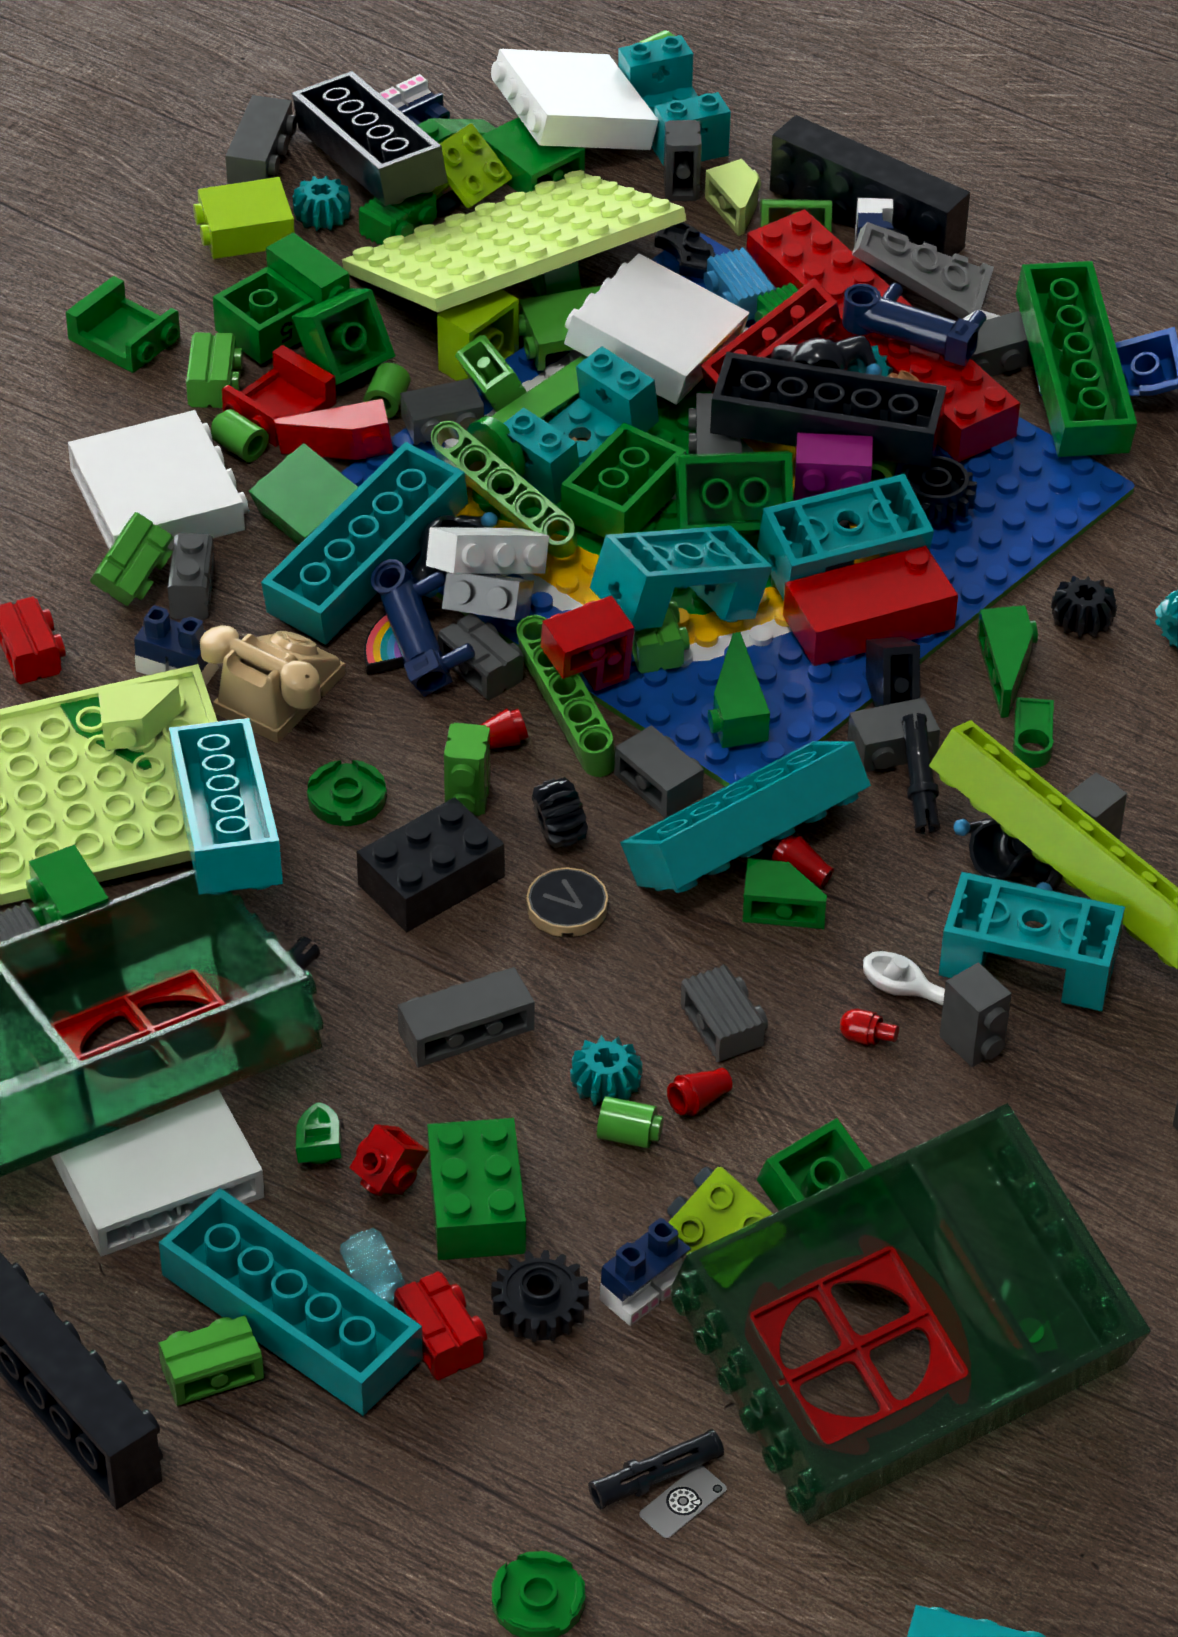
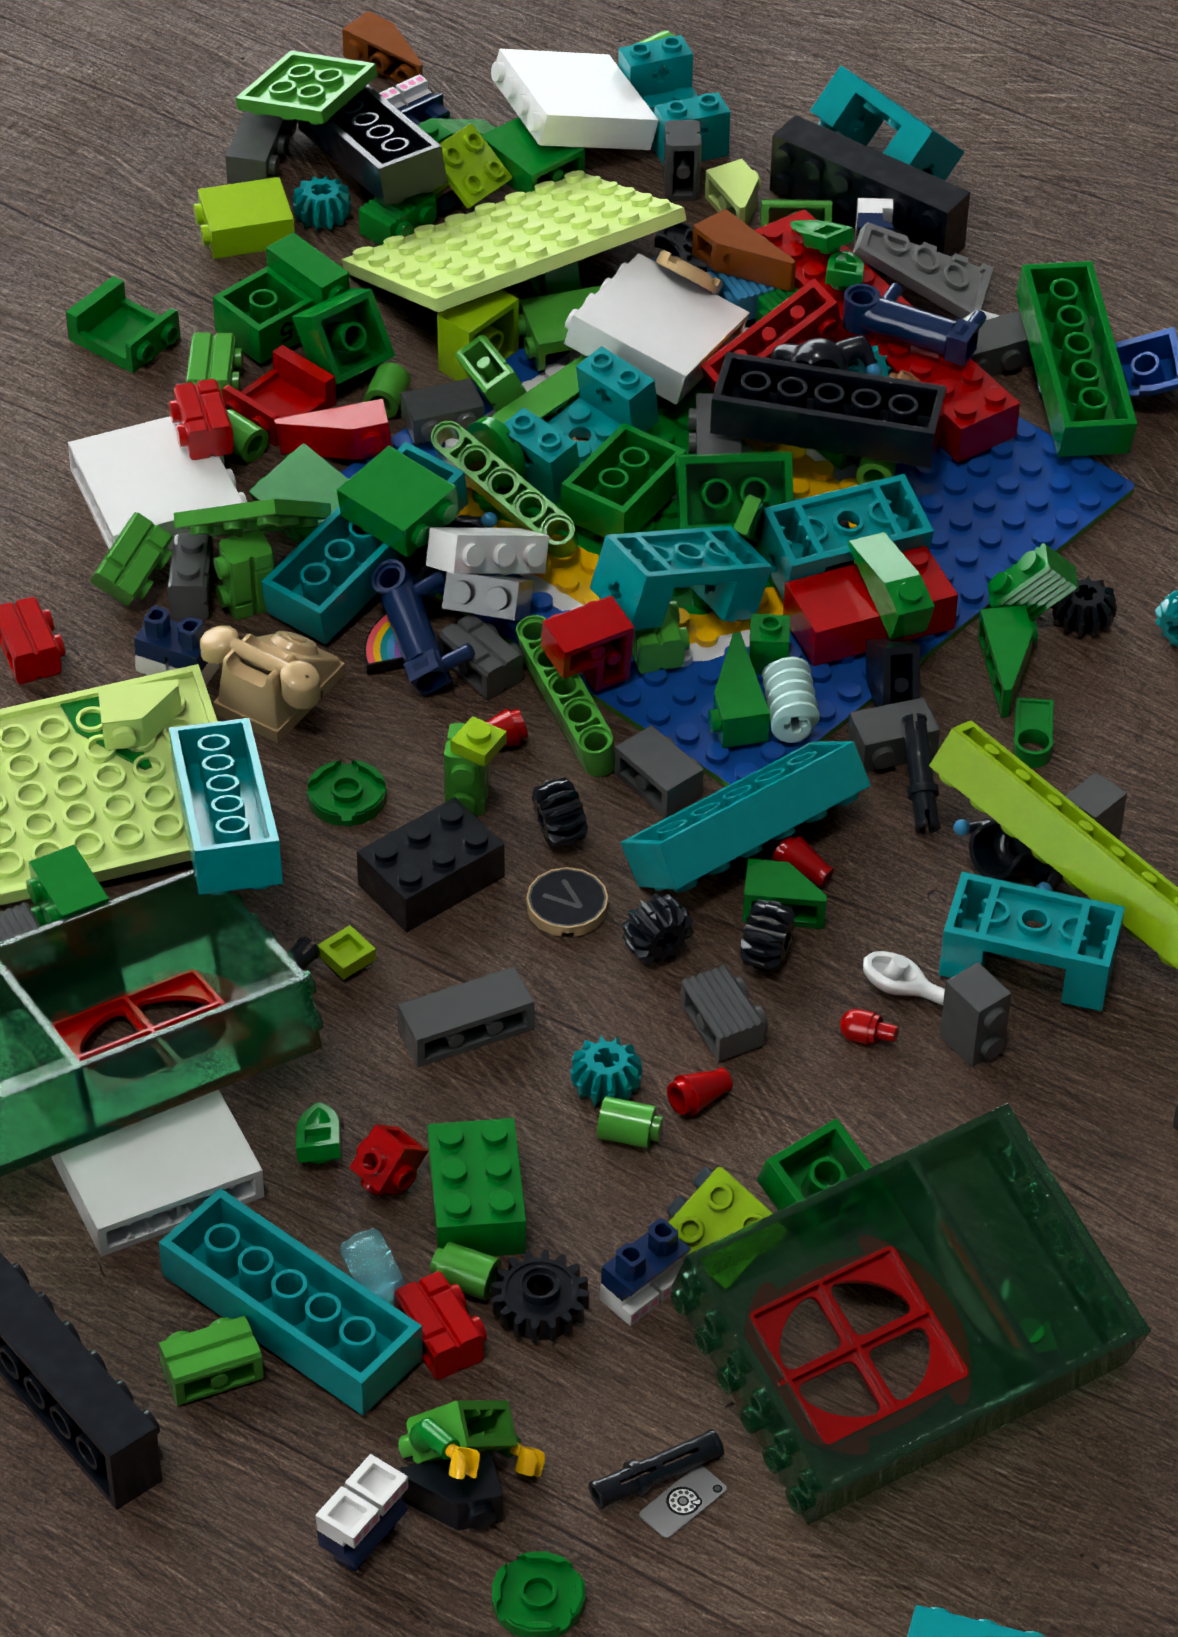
magenta brick [793,433,873,522] -> none
black gear [896,456,977,525] -> none
none -> red brick [168,378,234,460]
none -> bright green plate [174,498,331,537]
none -> bright green brick [214,530,274,620]
none -> bright green plate [235,51,378,125]
none -> white hips [315,1454,408,1571]
none -> lime plate [317,925,376,980]
none -> green brick [337,446,460,557]
none -> dark orange slope [342,11,423,84]
none -> torso [398,1400,545,1479]
none -> black slope [399,1450,503,1531]
none -> bright green brick [430,1242,502,1301]
none -> lime plate [450,716,507,767]
none -> black gear [621,893,694,965]
none -> tan tile [655,250,724,295]
none -> dark orange slope [692,209,796,292]
none -> bright green tile [733,494,771,543]
none -> black gear [739,899,795,972]
none -> green brick [749,614,790,675]
none -> light aqua piece [761,657,820,743]
none -> green plate [790,220,854,254]
none -> teal plate [810,65,965,181]
none -> green plate [825,250,864,291]
none -> green slope [848,532,935,640]
none -> green brick [987,543,1079,621]

